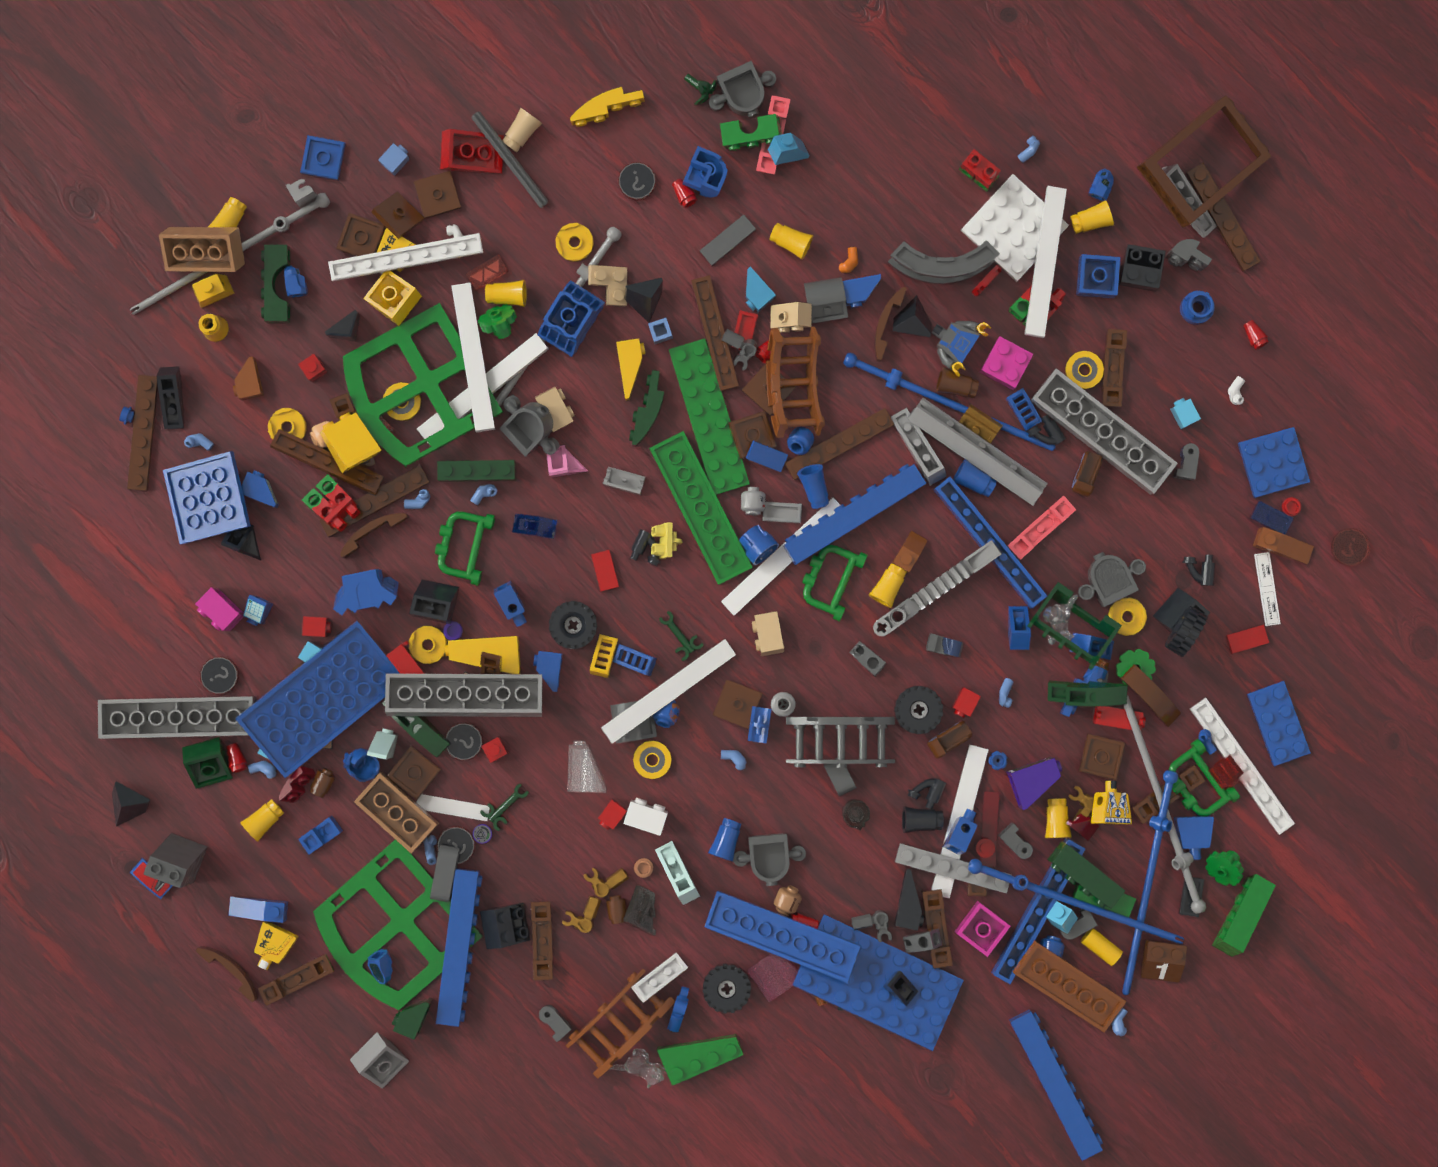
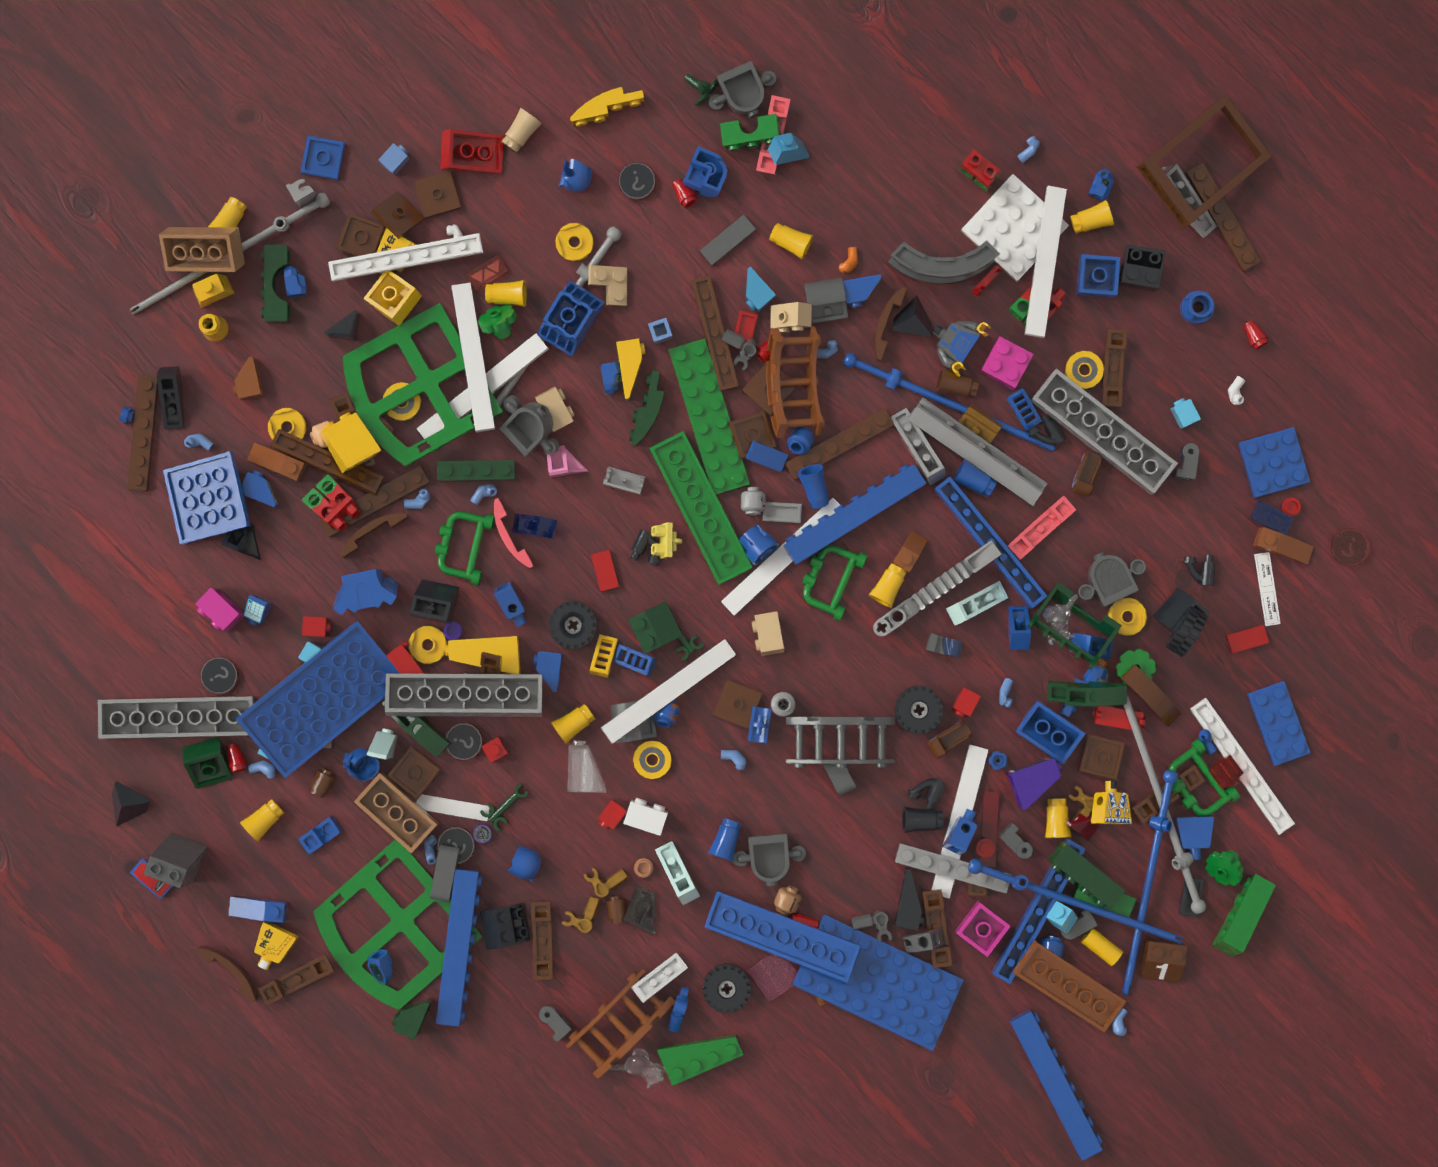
dark red slope [278,766,316,803] -> none
red brick [298,354,328,382] -> none
light grey slope [350,1032,409,1088] -> none
dark grey axle [472,111,548,208] -> none
black slope [625,278,663,323] -> none
clear smoke hair [842,799,870,830] -> none
dark grey leg [849,641,887,677] -> none
black slope [883,970,919,1006] -> none
dark grey brick [1165,239,1212,271] -> none
none -> dark orange slope [247,442,307,482]
none -> coral slope [494,498,534,568]
none -> blue helmet [507,845,541,882]
none -> yellow plant [551,704,595,744]
none -> blue helmet [559,159,593,193]
none -> blue rock [601,362,622,395]
none -> dark green slope [628,601,683,654]
none -> medium blue arm [817,340,838,359]
none -> light aqua slope [946,581,1008,625]
none -> blue slope [1016,700,1086,764]

